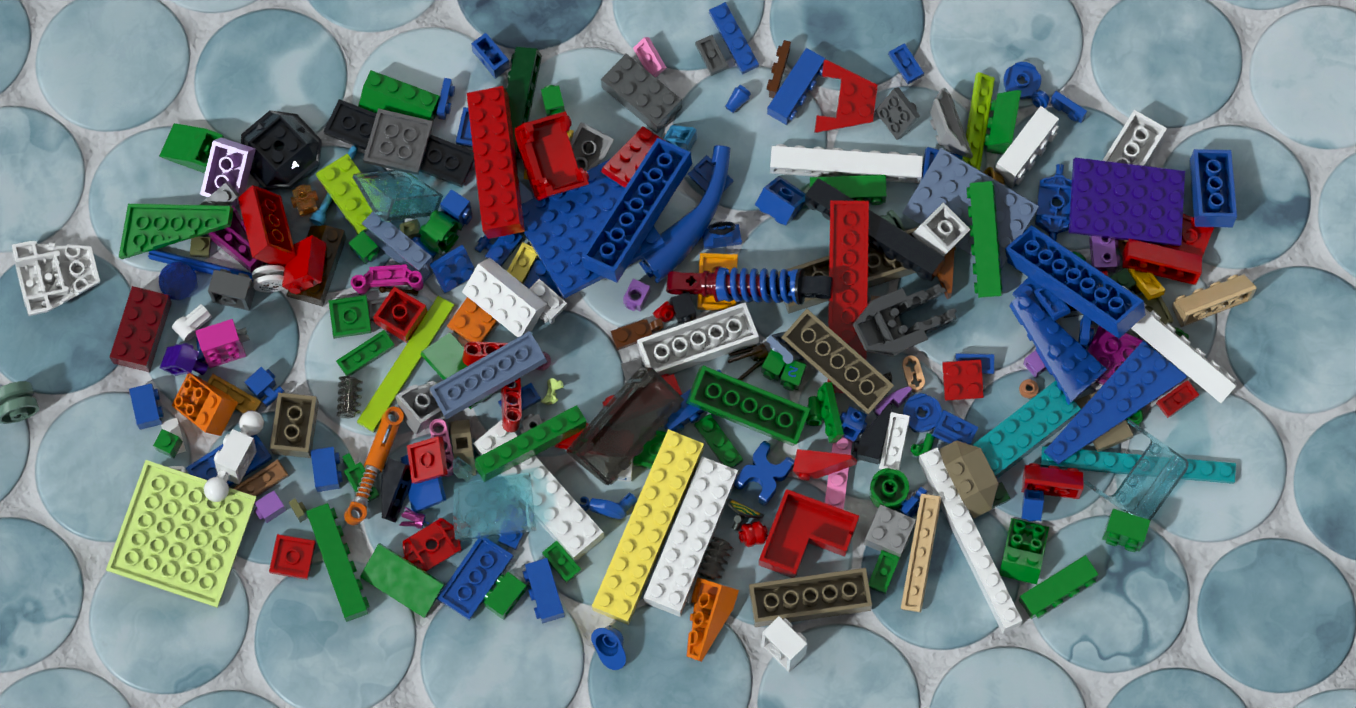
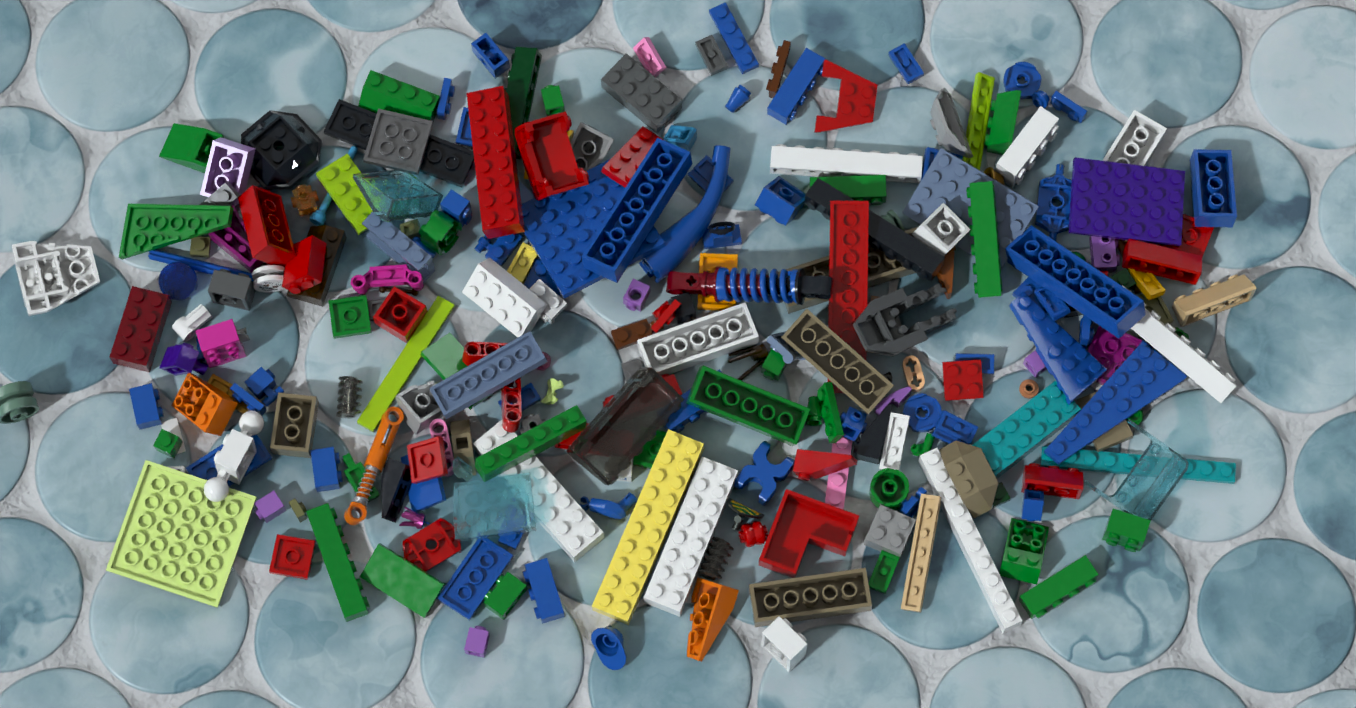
medium nougat tile [232,459,289,497] -> none
green plate [336,330,395,378] -> none
green brick [349,231,380,264] -> none
blue plate [430,245,475,293] -> none
orange plate [447,297,498,342] -> none
green plate [542,541,582,584] -> none
green plate [694,414,743,468] -> none
green brick [780,361,806,391] -> none
dark grey plate [875,87,920,140] -> none
red plate [1156,380,1199,418] -> none
none -> blue plate [230,383,267,416]
none -> medium lavender brick [464,626,490,658]
none -> red plate [651,299,682,333]

